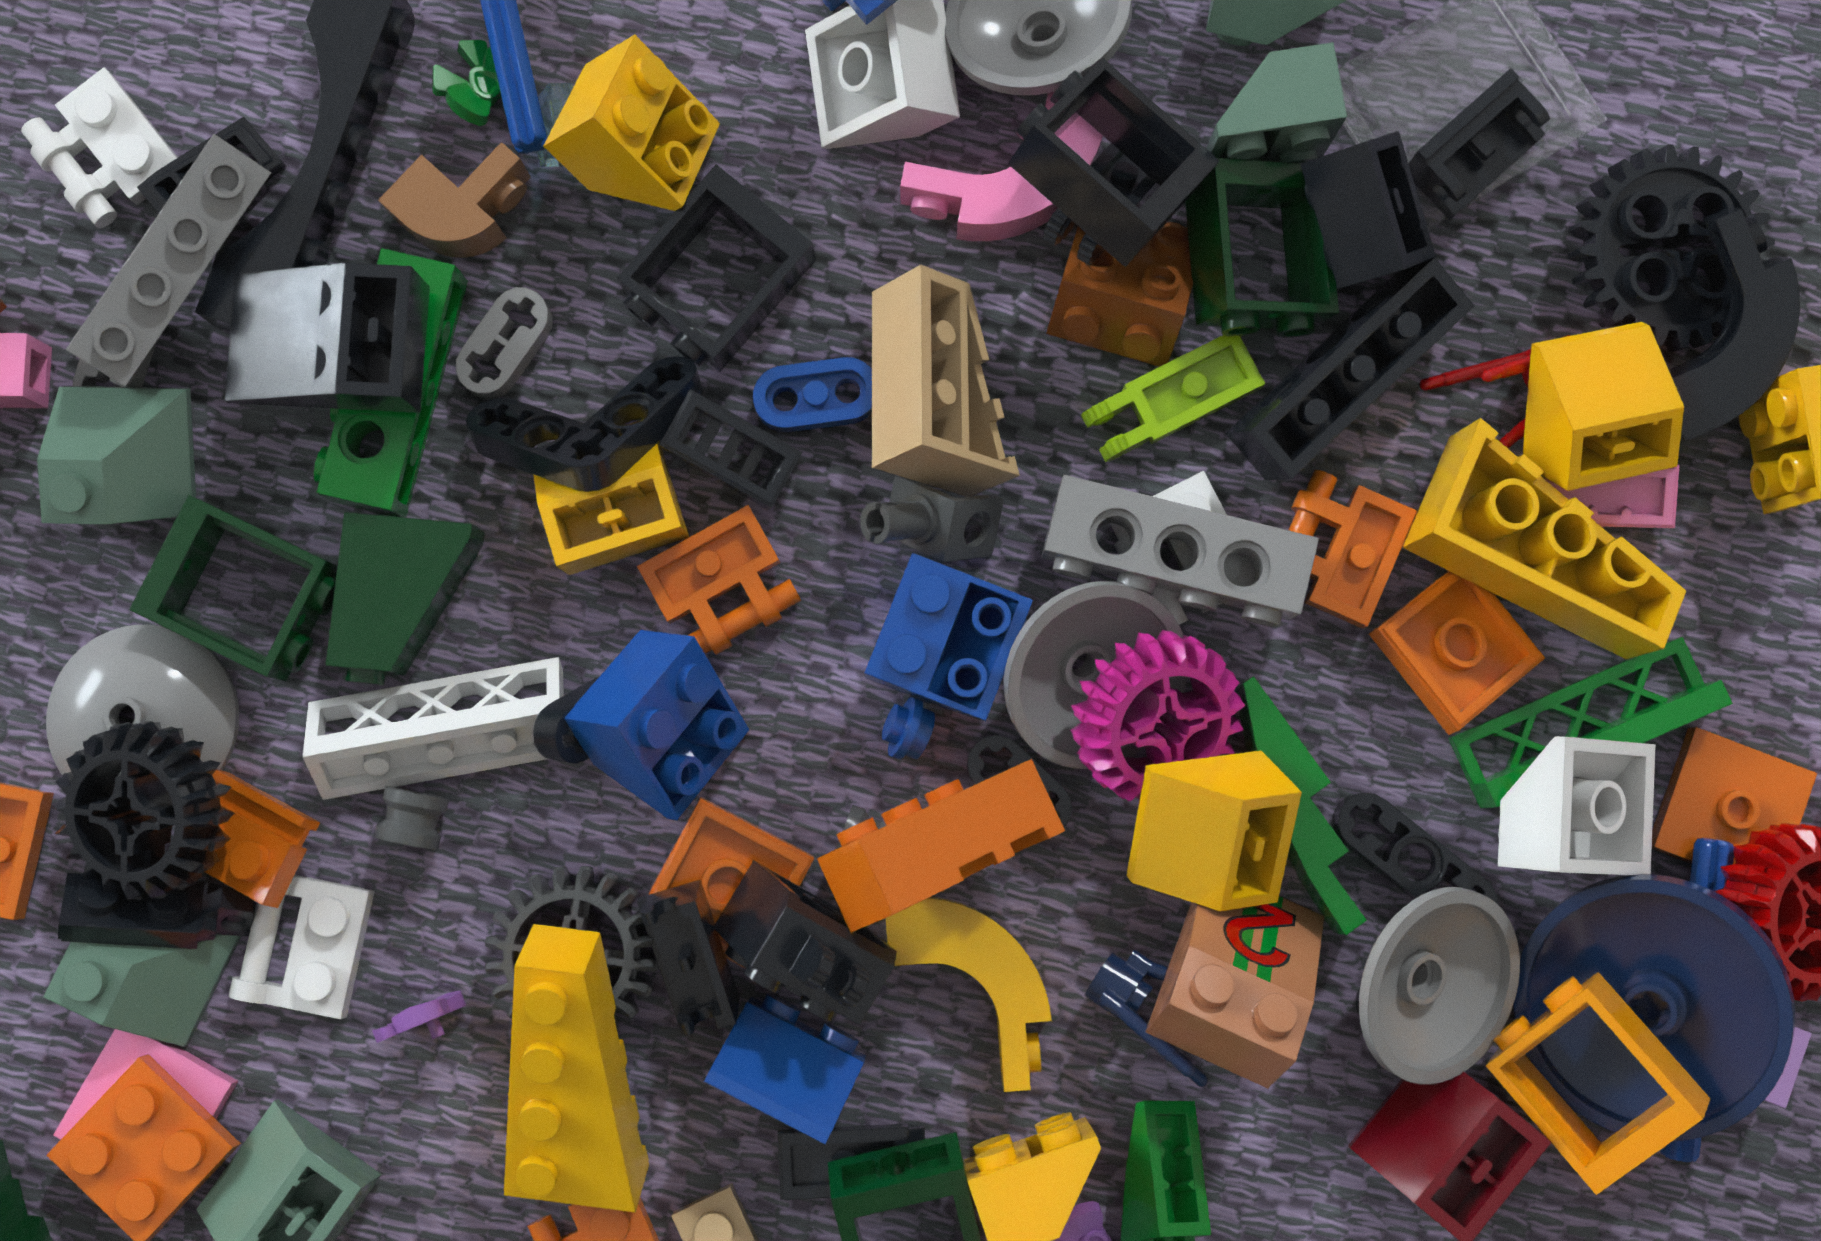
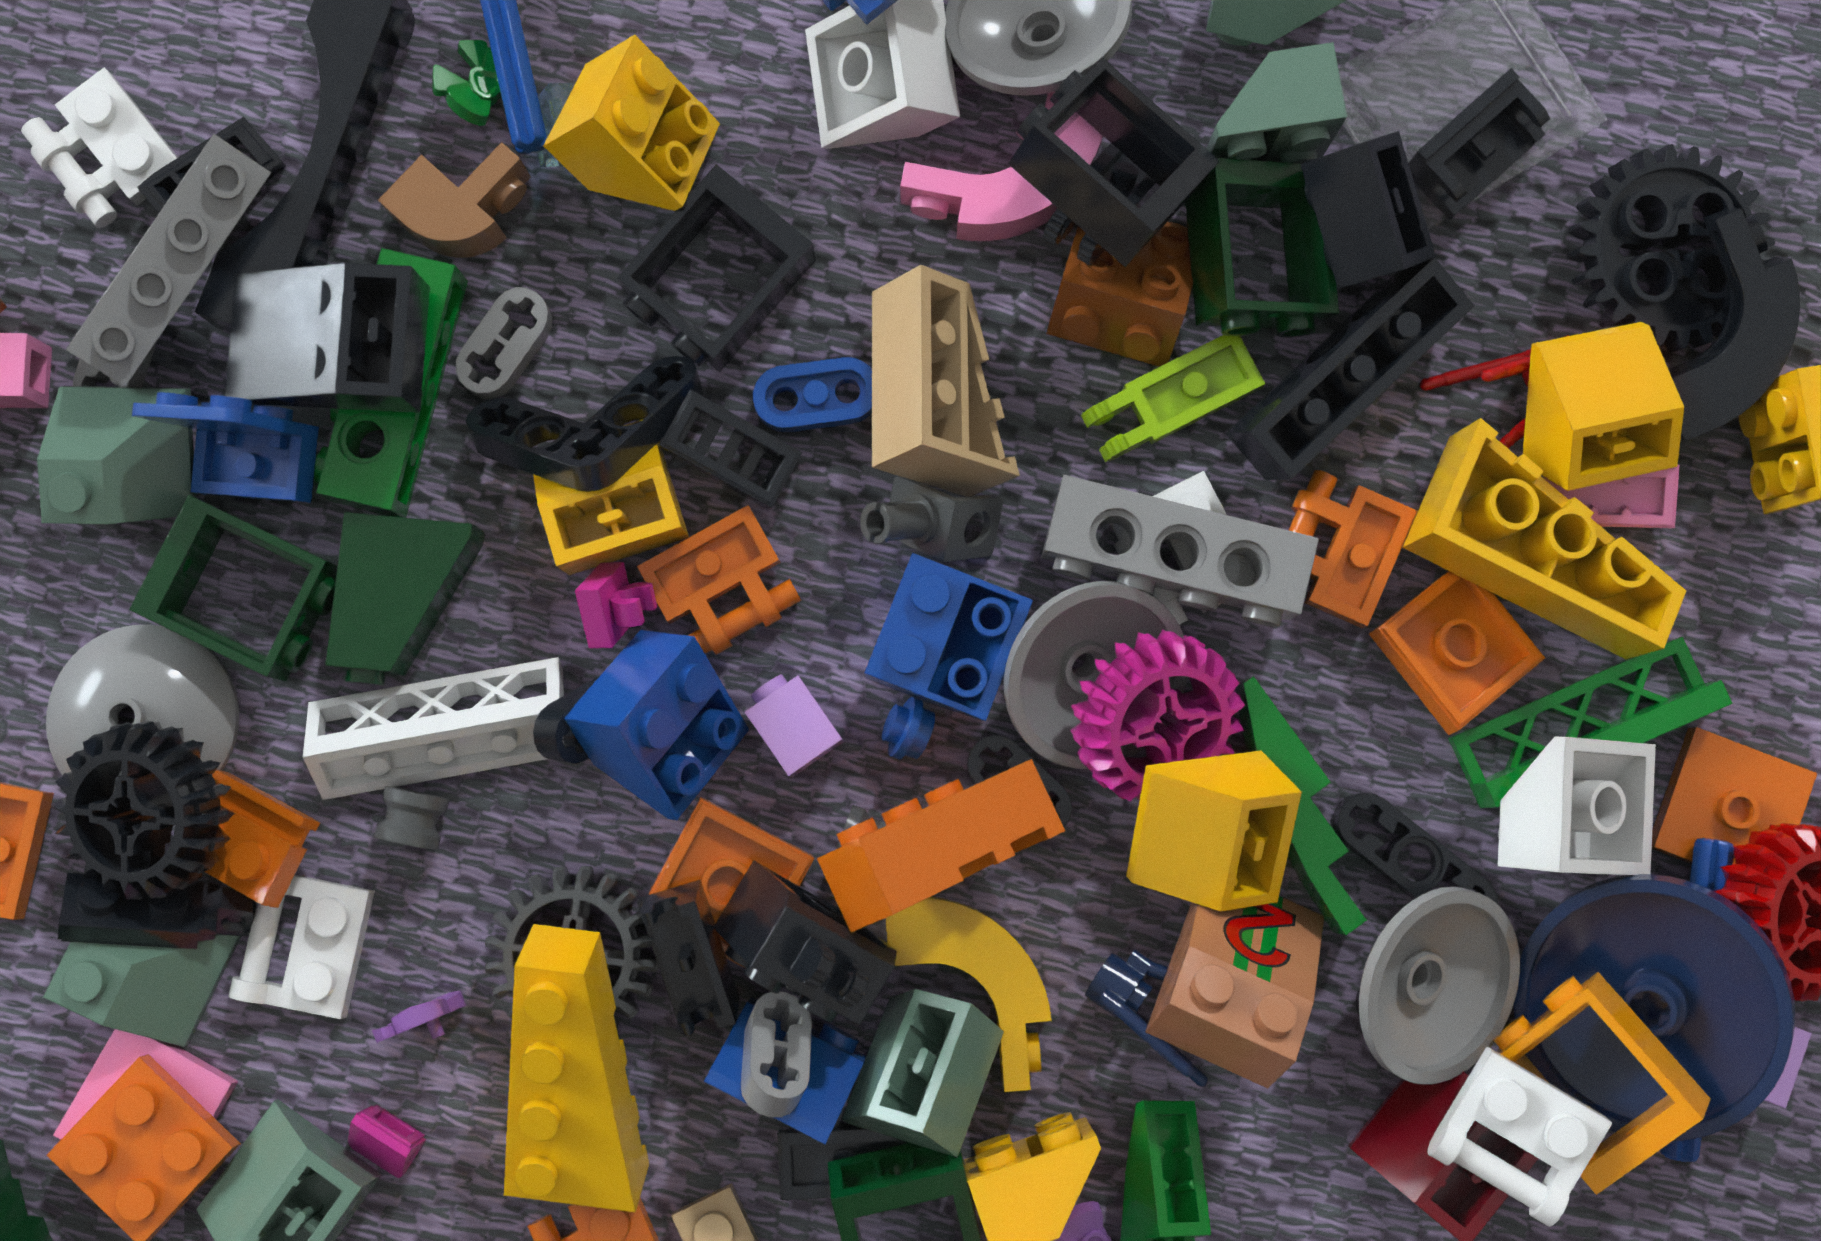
none -> blue bracket [132,392,319,503]
none -> dark pink slope [348,1104,426,1178]
none -> dark pink tile [575,562,658,648]
none -> light grey beam [741,992,812,1117]
none -> lavender brick [745,674,844,778]
none -> sand green slope [842,989,1004,1158]
none -> white plate [1427,1046,1612,1227]

